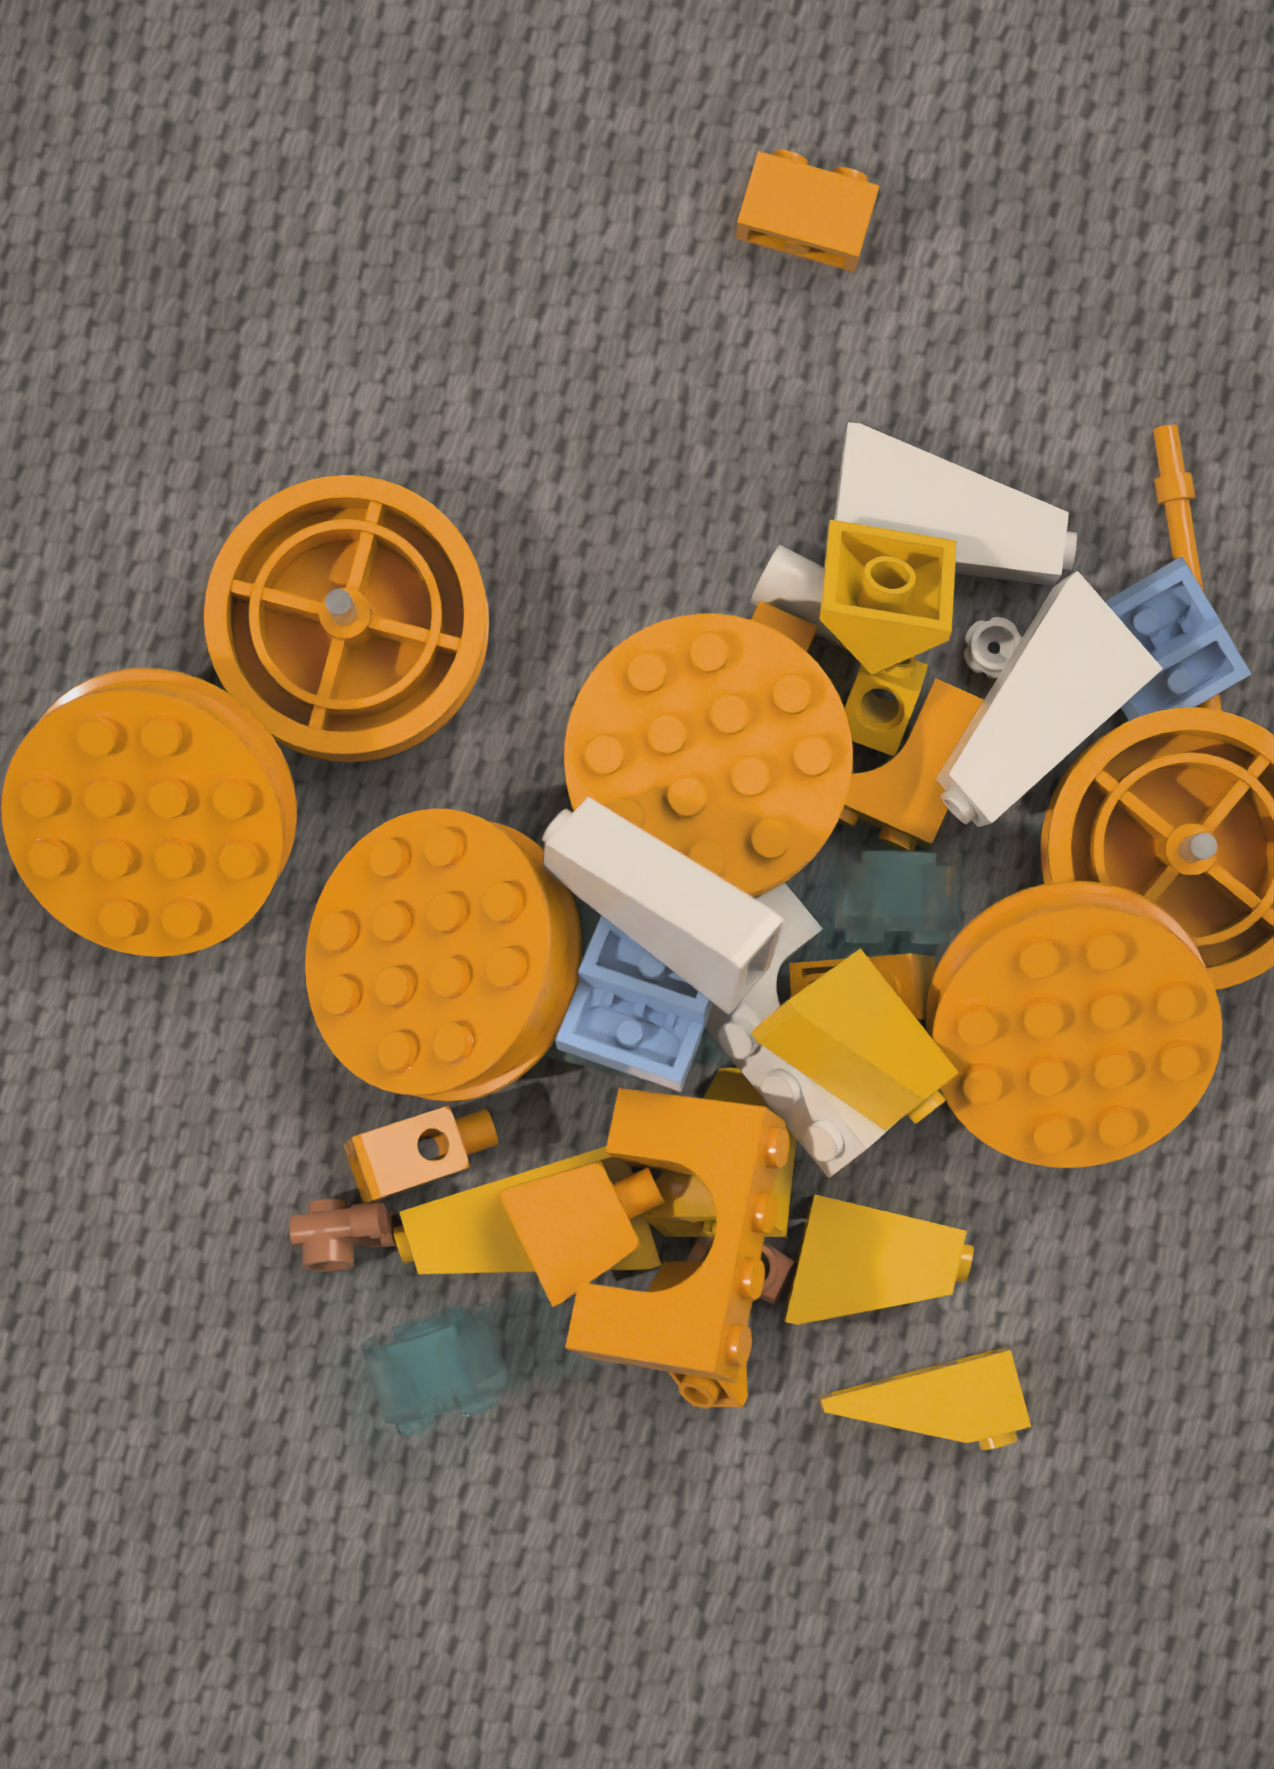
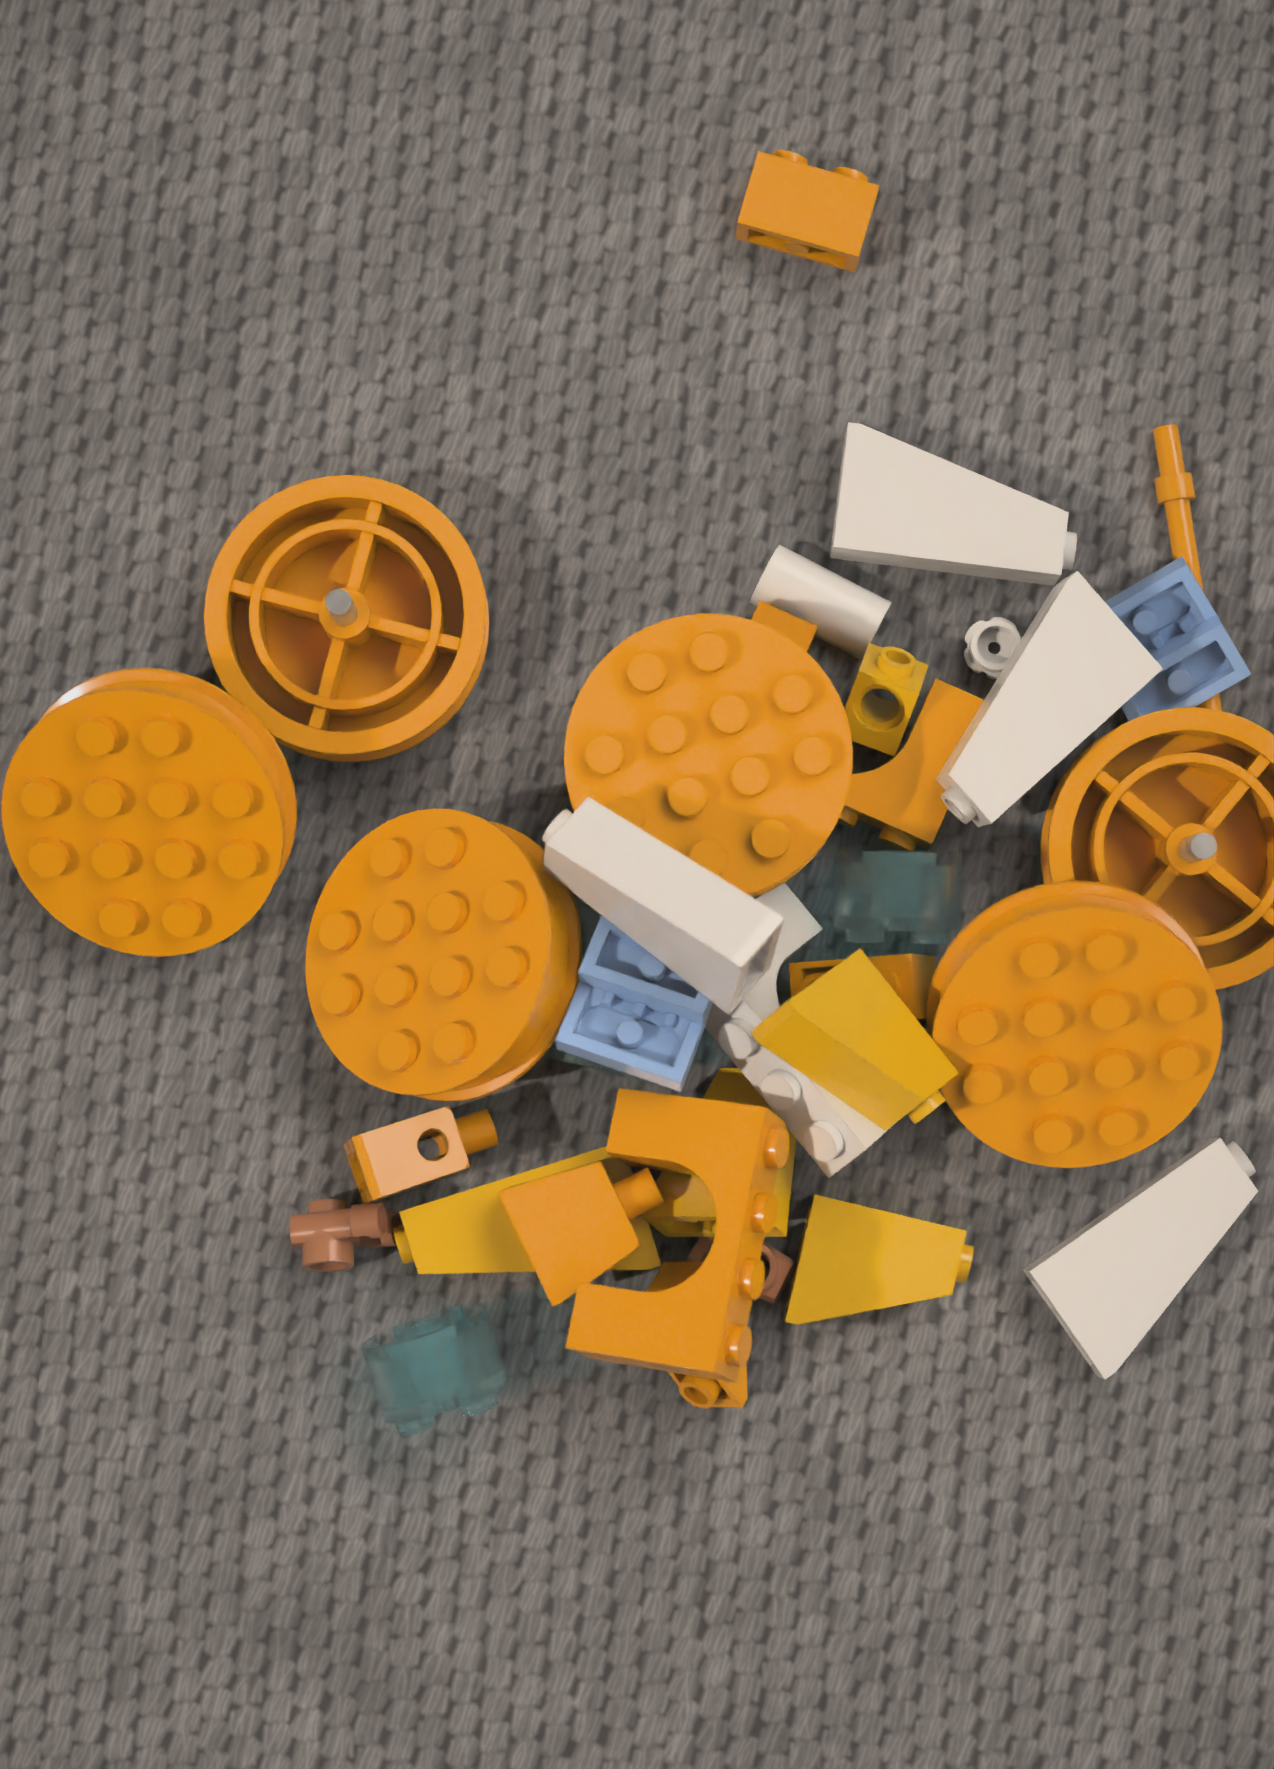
yellow slope [818,1347,1031,1450] -> none
yellow slope [819,519,957,675] -> none
none -> white slope [1023,1138,1258,1380]

